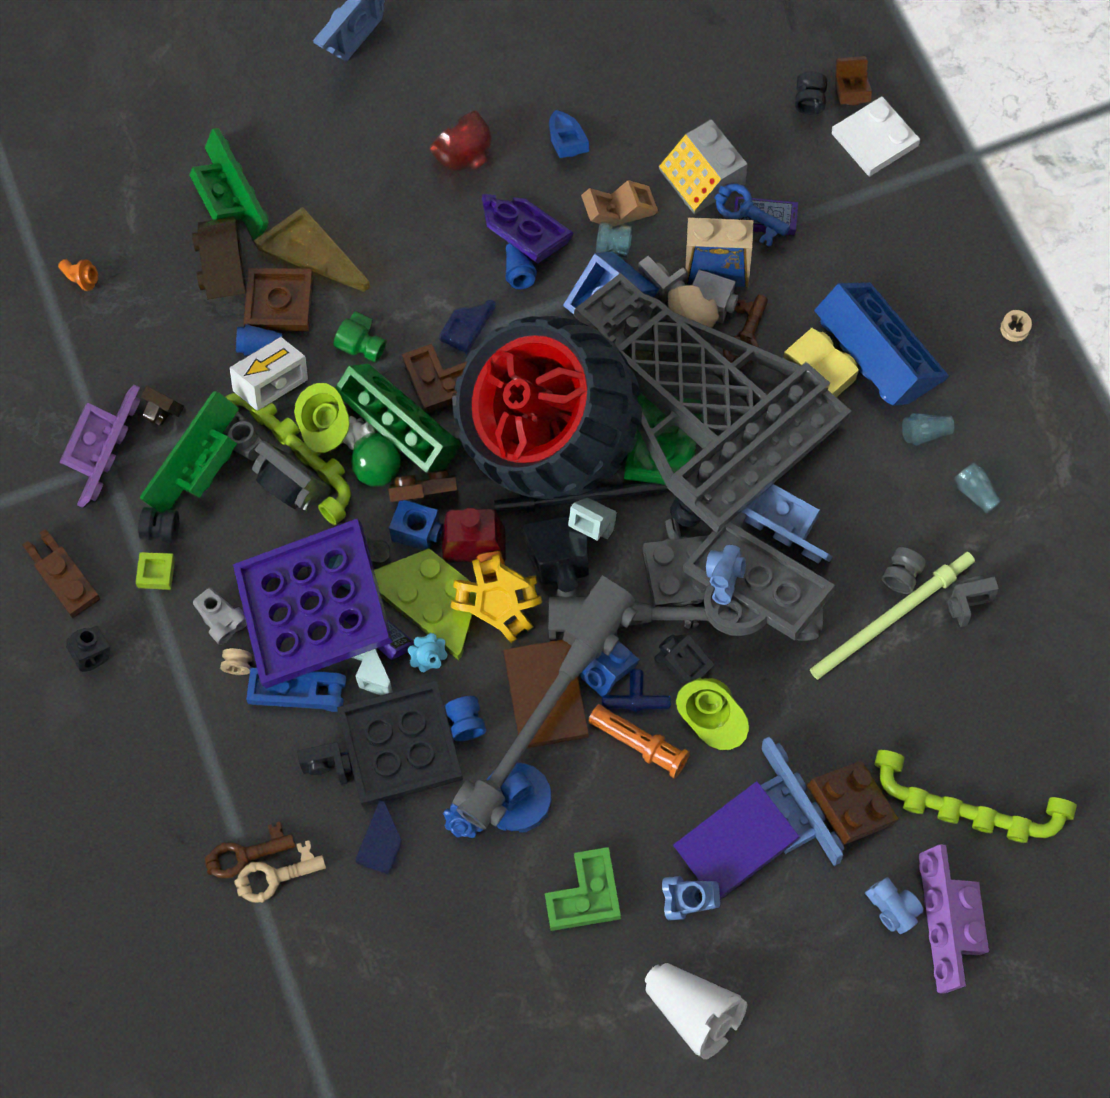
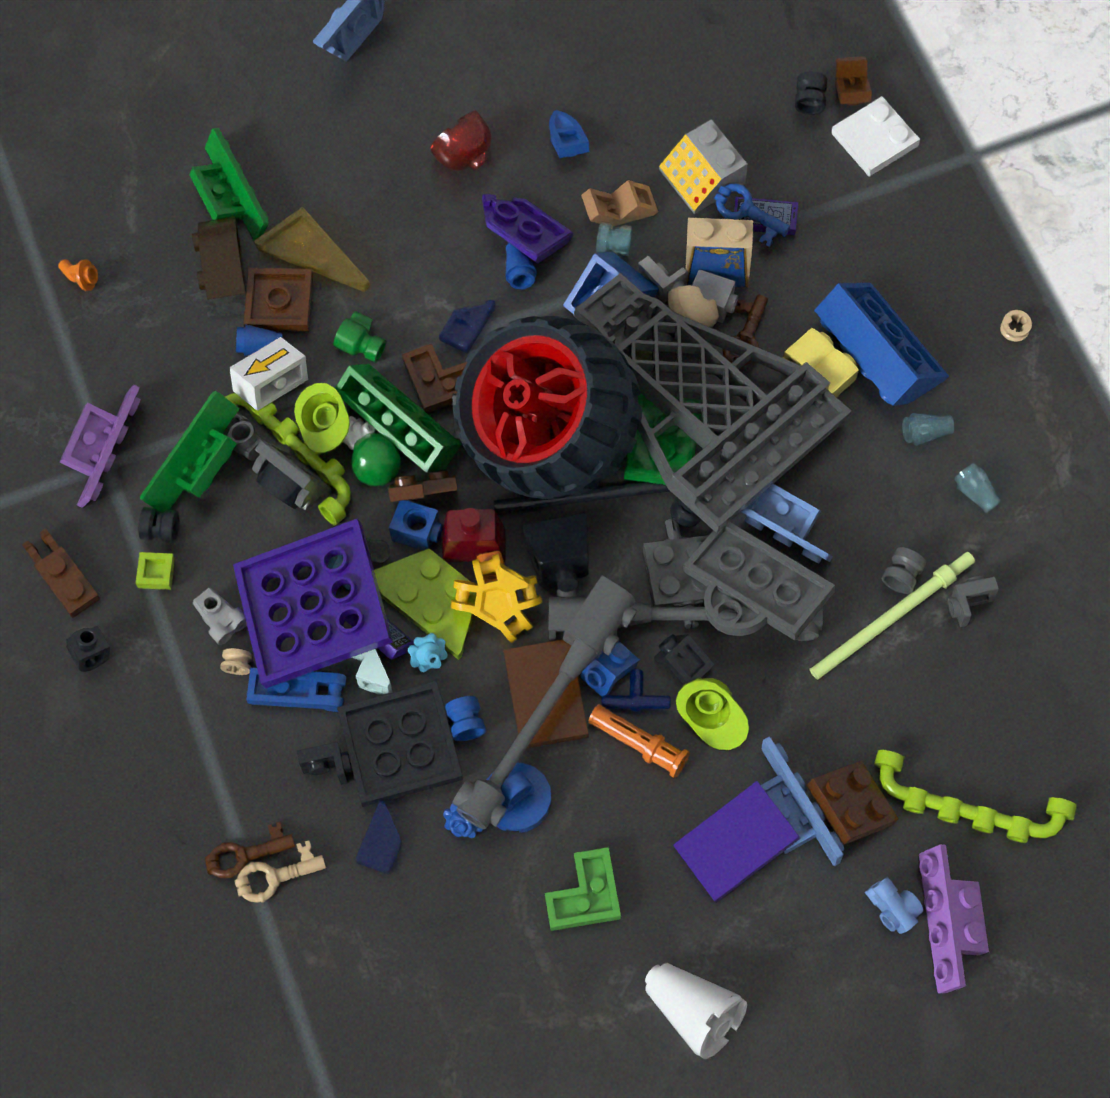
dark brown tile [141,386,184,426] -> none
light aqua slope [568,497,617,541] -> none
medium blue plate [662,876,720,920] -> none
medium blue plate [706,545,746,605] -> none

